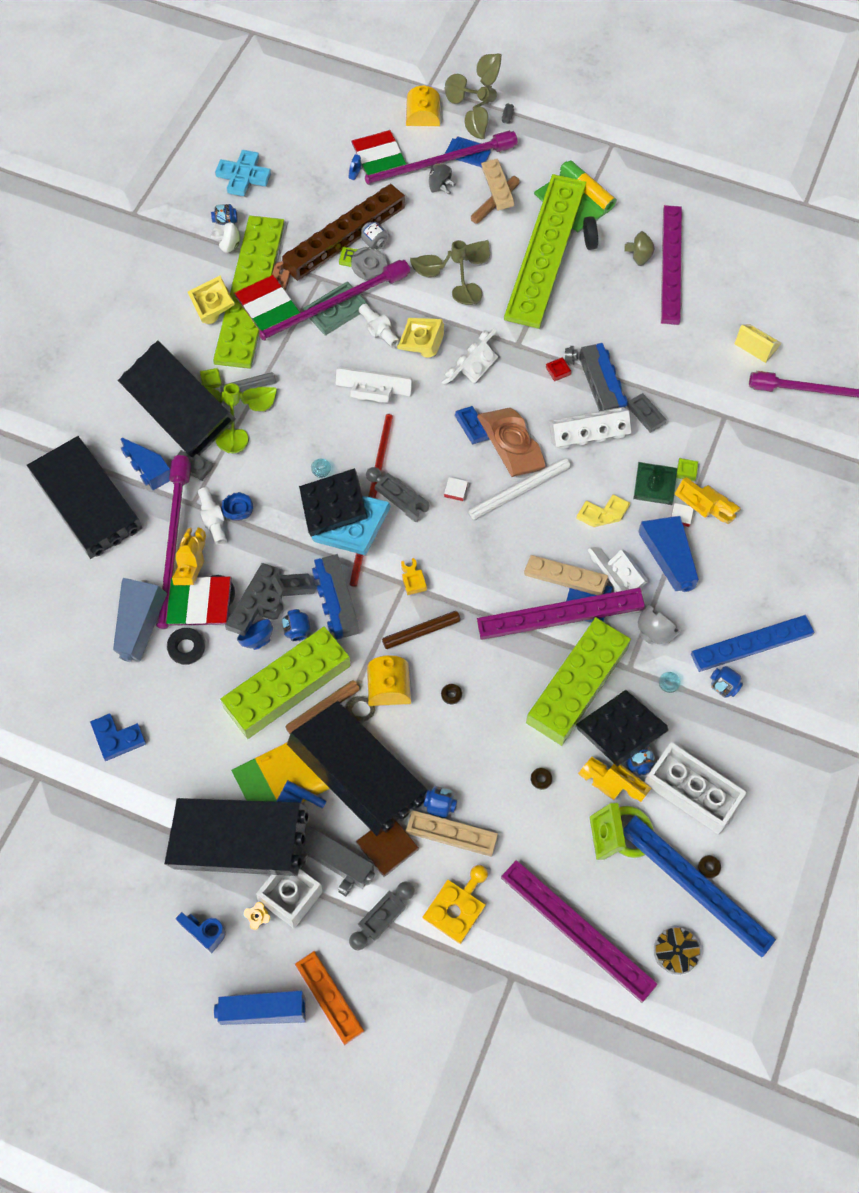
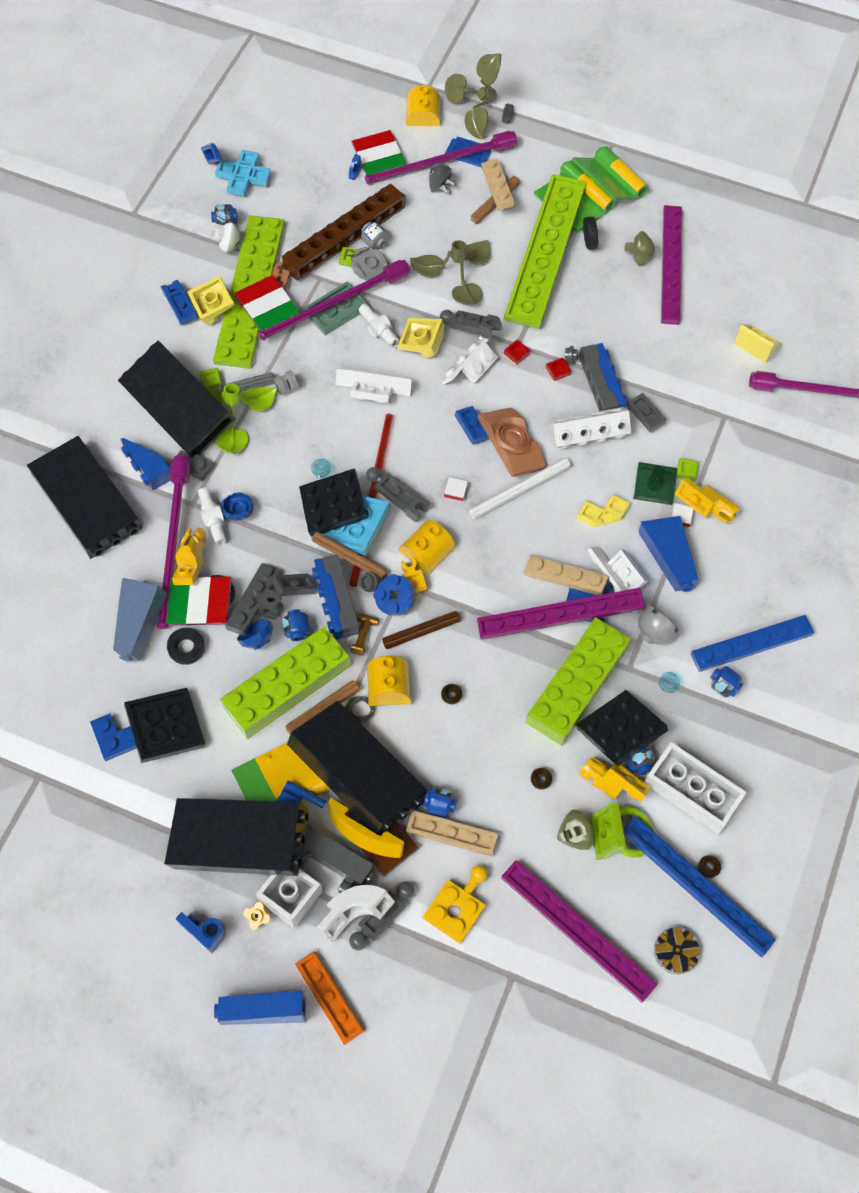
none -> black plate [124,688,205,763]
none -> blue plate [160,280,198,325]
none -> blue slope [201,142,222,164]
none -> light grey wheel [273,370,299,395]
none -> medium nougat axle [312,532,386,578]
none -> white arch [317,885,395,942]
none -> yellow slope [328,798,404,858]
none -> pearl gold piece [350,613,379,656]
none -> dark grey plate [359,572,379,592]
none -> blue plate [373,574,416,616]
none -> yellow brick [399,520,455,575]
none -> dark grey plate [440,310,502,339]
none -> red tile [504,340,530,365]
none -> olive piece [557,810,594,850]
none -> bright green door [572,146,649,200]

